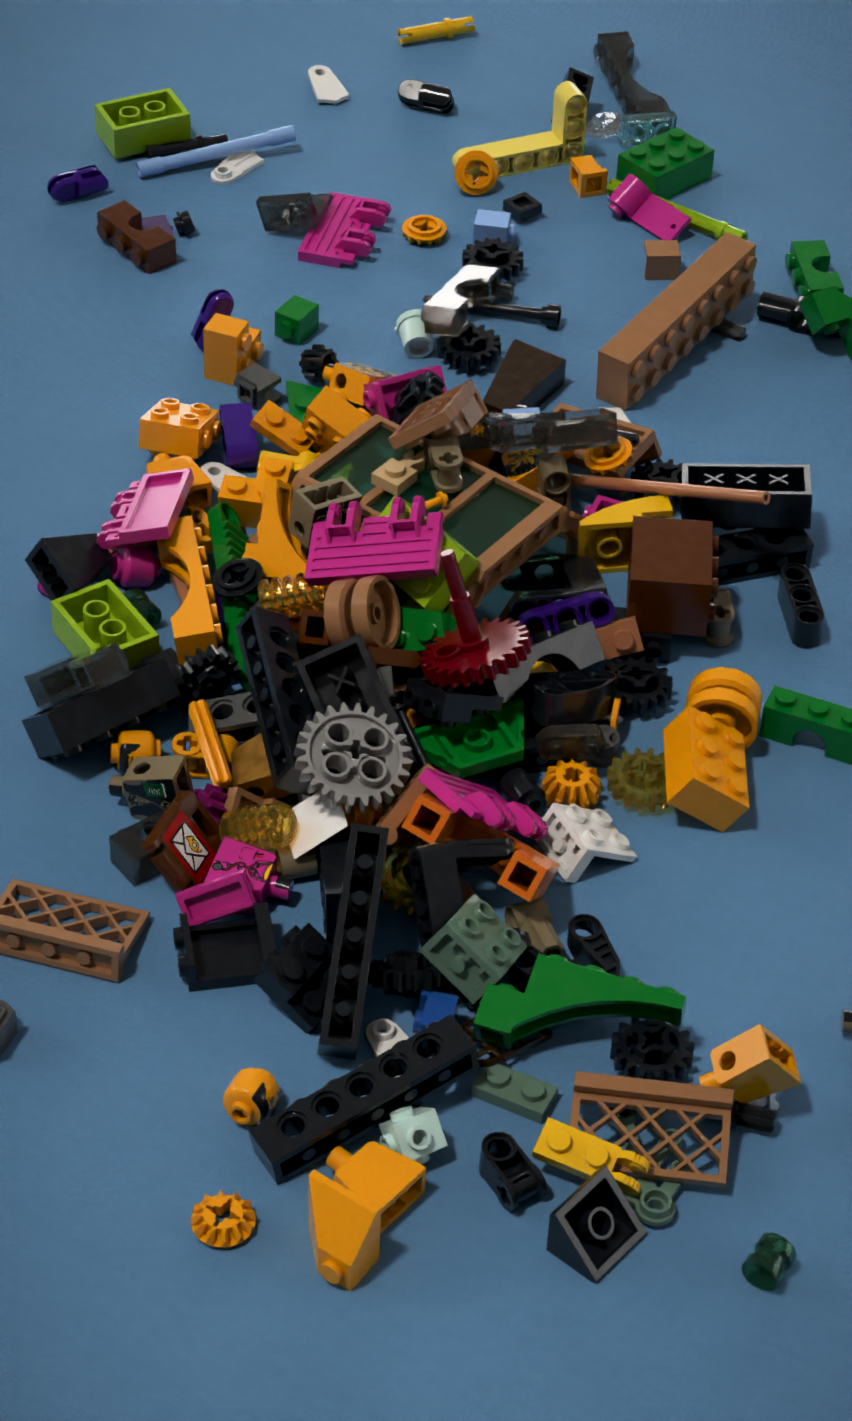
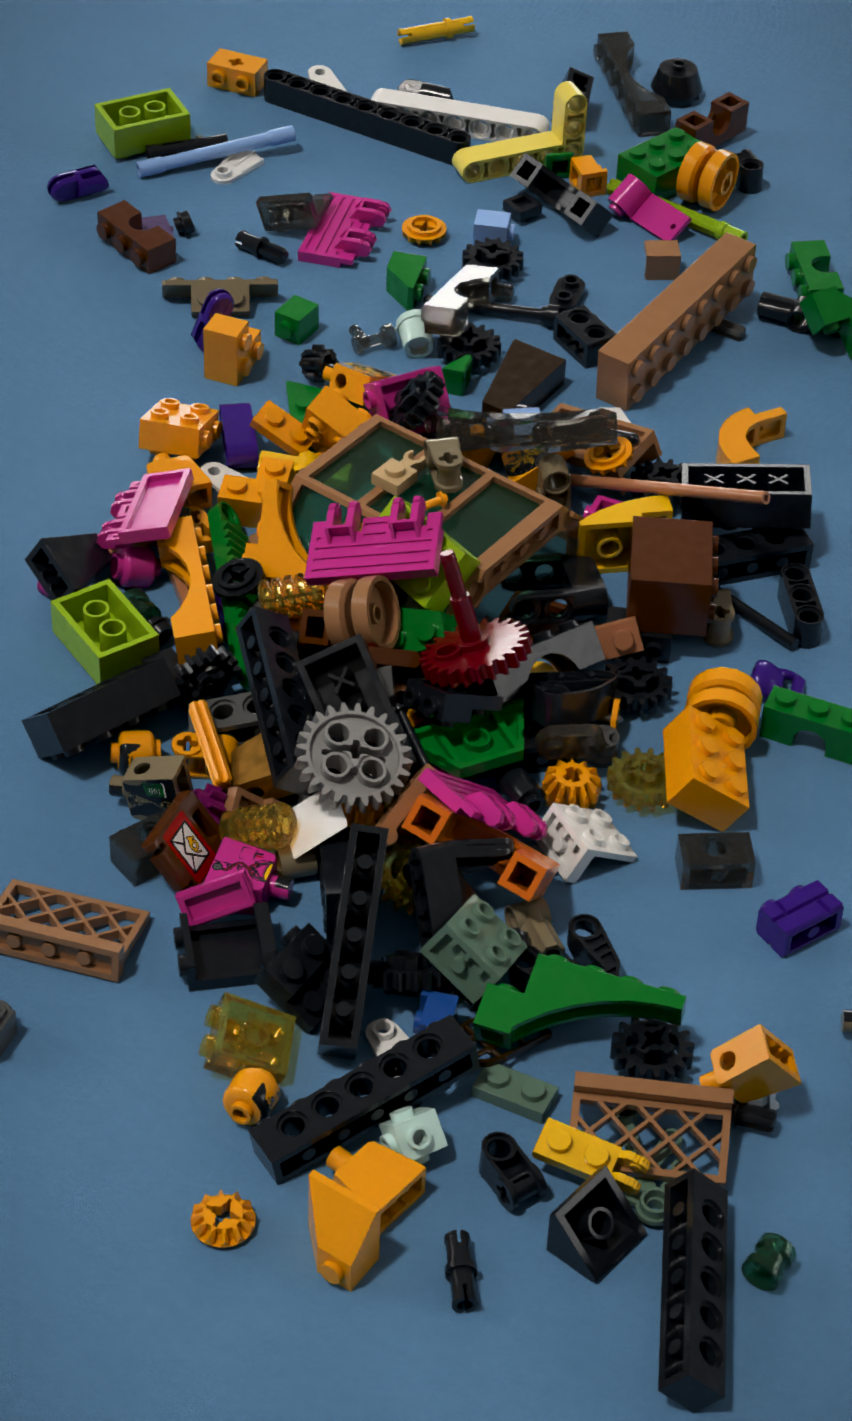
clear smoke arch [24,642,132,708] -> none
dark grey window [234,363,281,413] -> none
dark tan torso [288,476,363,555] -> none
medium nougat plate [388,379,488,450] -> none
light orange gear [454,150,498,195] -> none
dark purple beam [518,591,615,641] -> none
clear gear [585,111,625,138] -> none
clear light blue bracket [616,111,677,149] -> none
none -> black plate [147,616,173,646]
none -> dark tan bracket [162,276,278,317]
none -> clear yellow plate [198,992,296,1084]
none -> light orange brick [207,48,268,97]
none -> black axle [235,230,289,264]
none -> black beam [264,69,471,166]
none -> clear smoke piece [349,323,397,354]
none -> white beam [371,88,550,142]
none -> green slope [386,251,431,311]
none -> green slope [442,355,472,396]
none -> black pin [444,1230,479,1313]
none -> black arch [510,153,613,238]
none -> green slope [543,152,574,178]
none -> black plate [549,274,585,313]
none -> black brick [553,305,616,369]
none -> black cone [651,58,703,108]
none -> black brick [658,1168,728,1413]
none -> reddish brown arch [675,92,749,147]
none -> clear smoke brick [675,832,756,890]
none -> light orange wheel [676,141,739,212]
none -> light orange arch [715,407,787,464]
none -> black bar [718,585,800,650]
none -> black piece [735,149,764,194]
none -> dark purple piece [751,660,806,703]
none -> dark purple brick [756,880,844,958]

